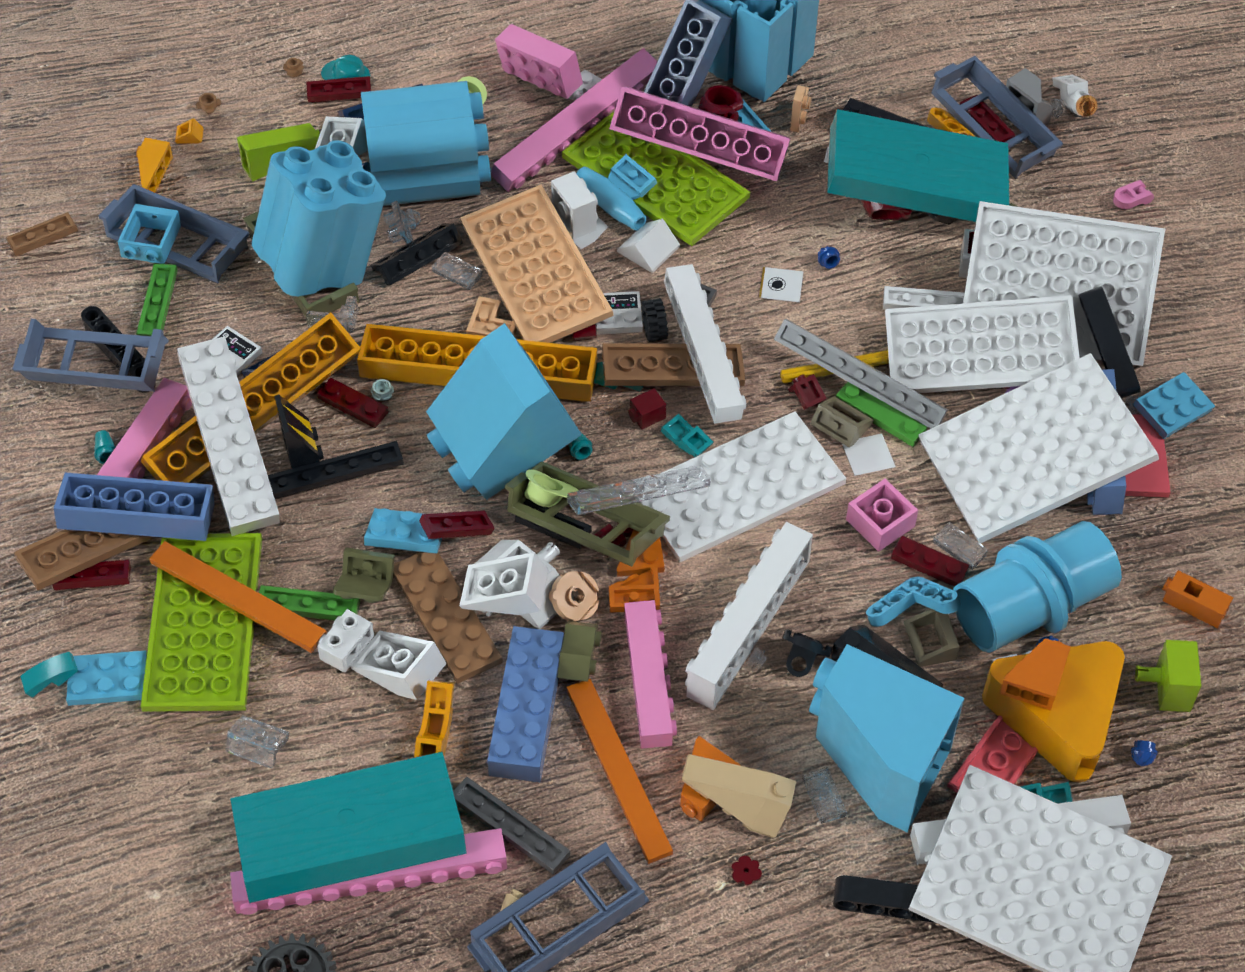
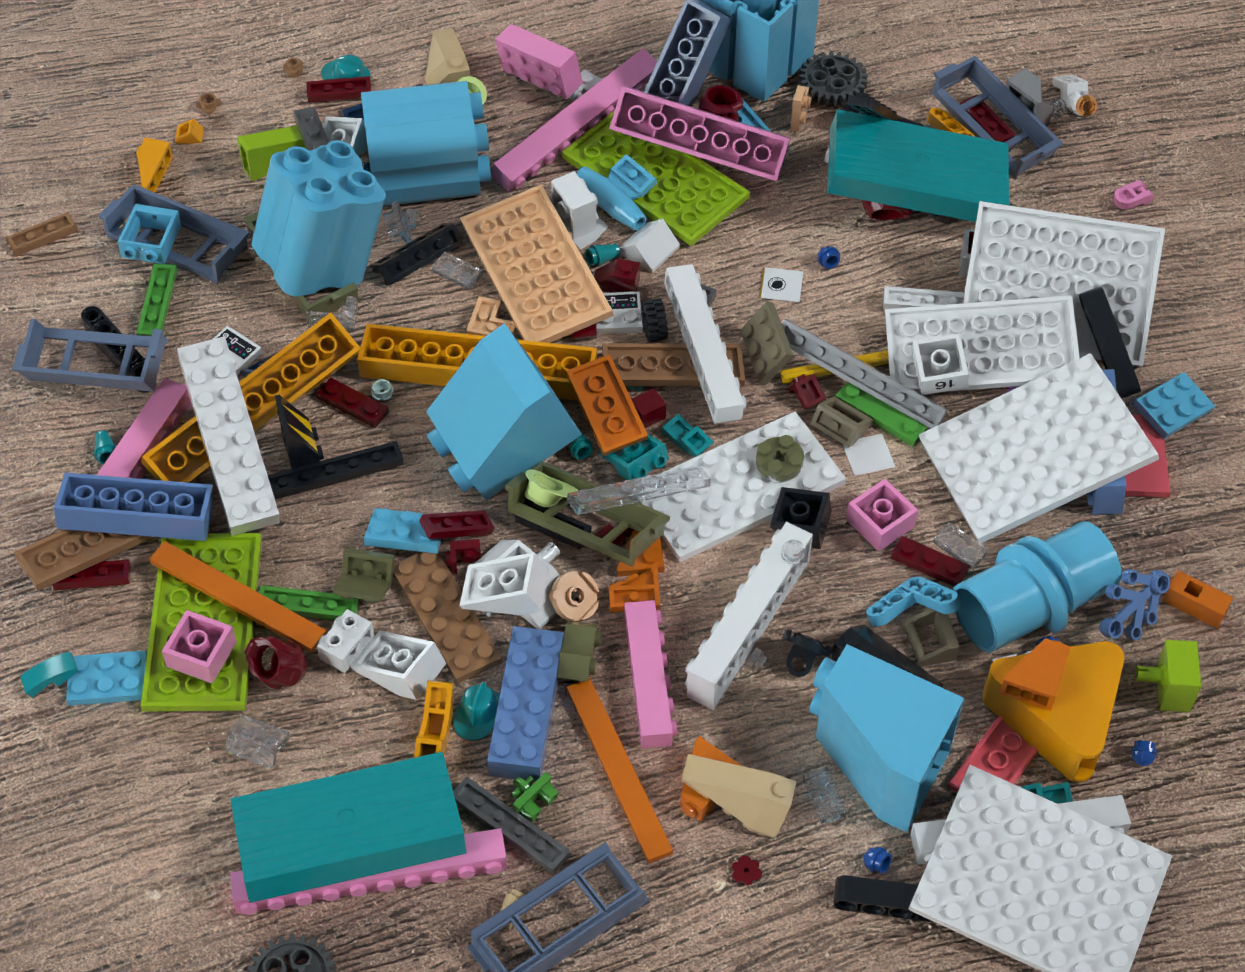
none -> bright pink brick [162,610,236,683]
none -> dark red helmet [244,636,307,690]
none -> flat silver plate [294,107,329,151]
none -> tan wedge [425,28,470,85]
none -> dark red bracket [446,539,481,574]
none -> teal piece [453,682,500,741]
none -> bright green hips [511,772,559,823]
none -> orange plate [566,354,648,456]
none -> teal cone [585,243,620,267]
none -> dark red slope [594,259,640,293]
none -> teal plate [600,433,669,483]
none -> dark tan plate [740,301,794,385]
none -> olive plate [756,435,804,481]
none -> black slope [770,487,832,549]
none -> clear plate [781,539,806,564]
none -> dark grey gear [799,51,868,107]
none -> black plate [847,92,903,122]
none -> blue plate [864,847,892,874]
none -> white brick [913,333,969,395]
none -> medium blue plant [1099,569,1170,640]

